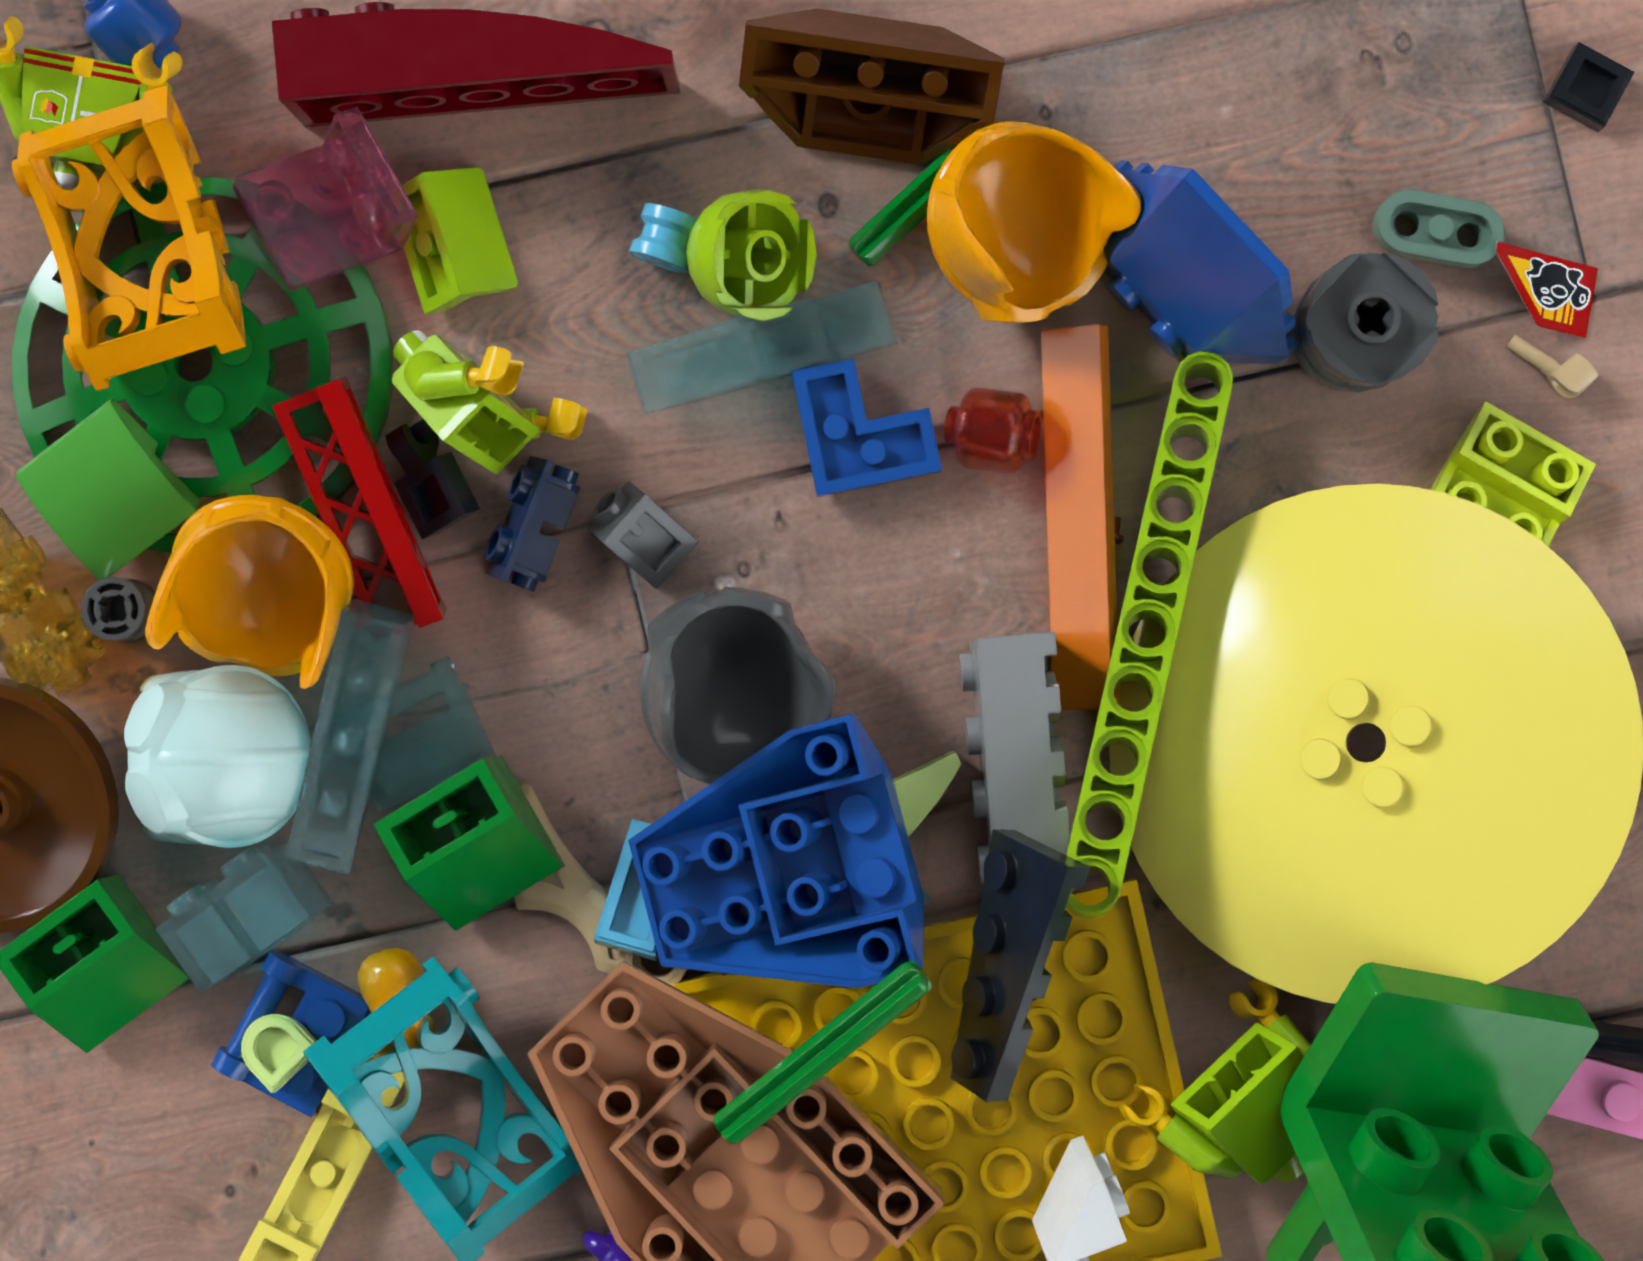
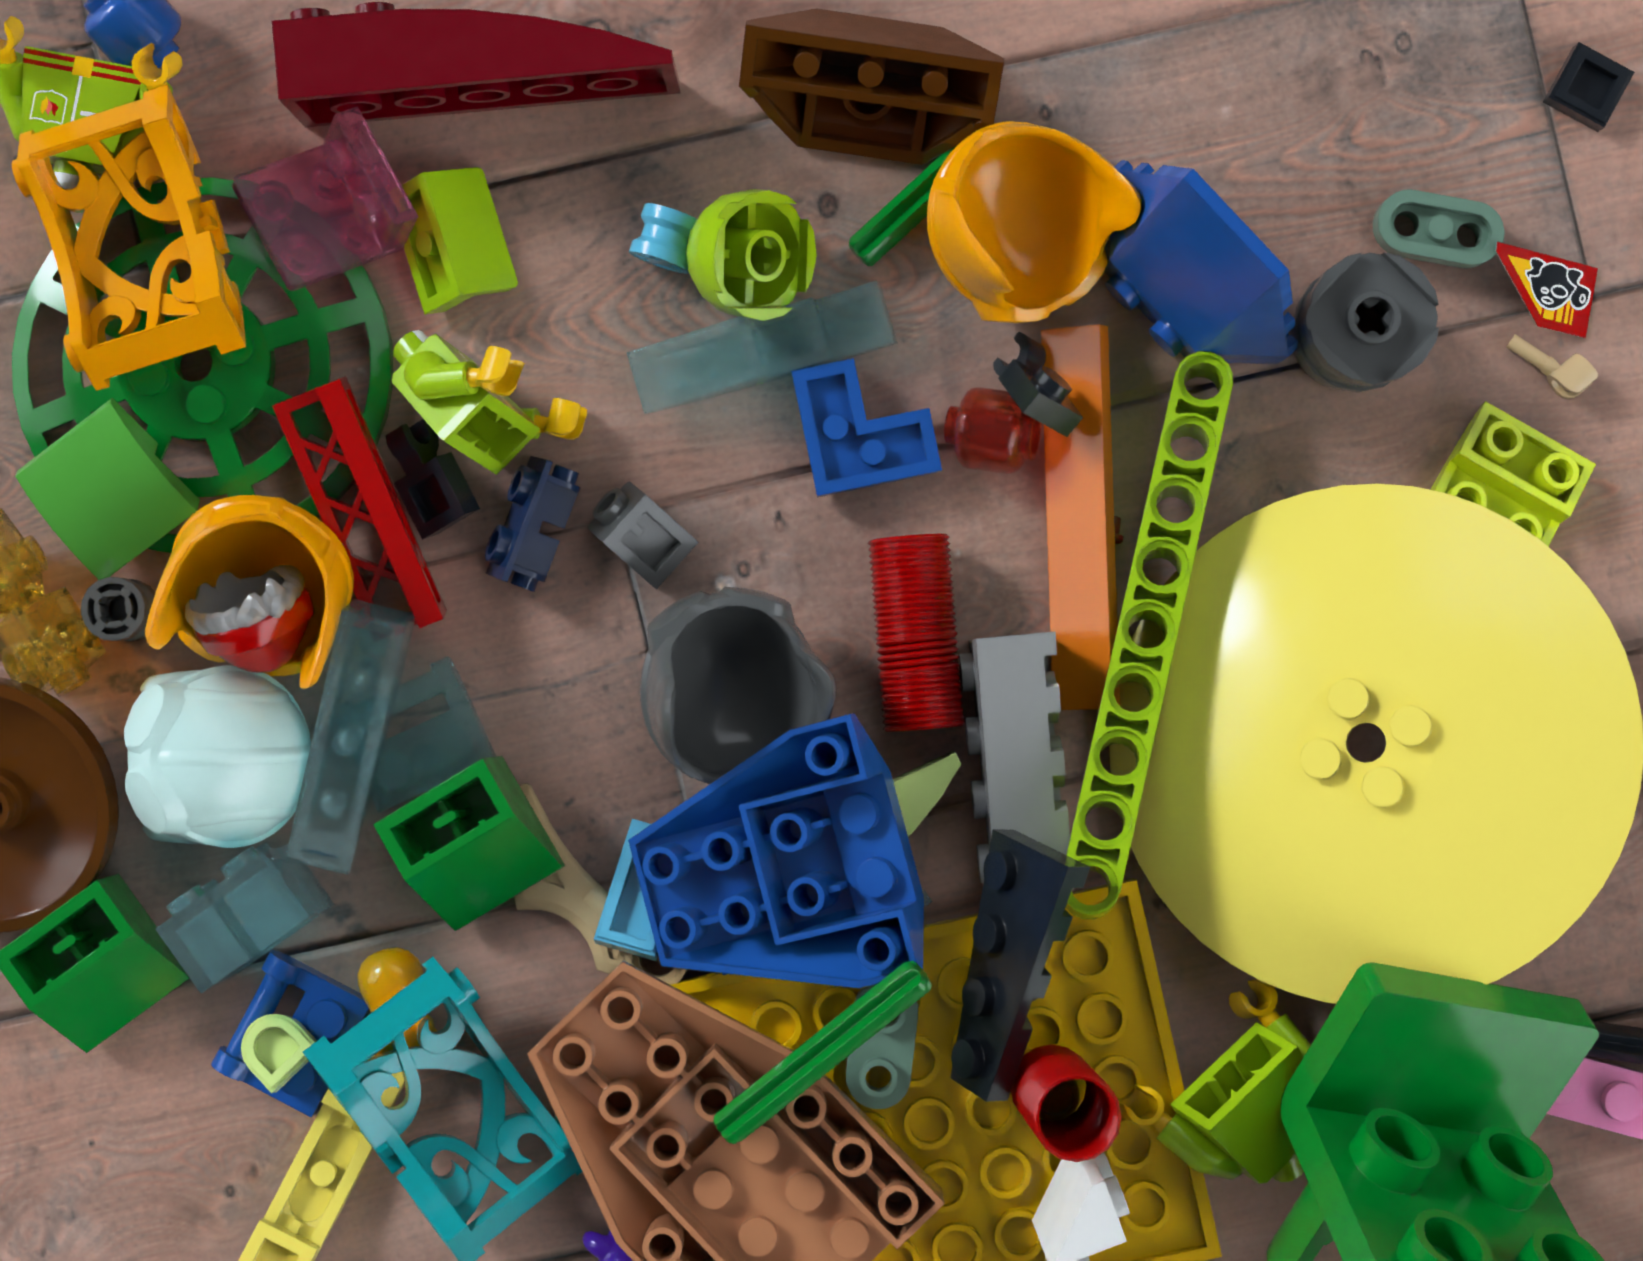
none -> hair [185,565,315,672]
none -> sand green plate [846,984,918,1109]
none -> red piece [868,533,965,732]
none -> black plate [993,332,1083,437]
none -> red piece [1011,1044,1122,1162]

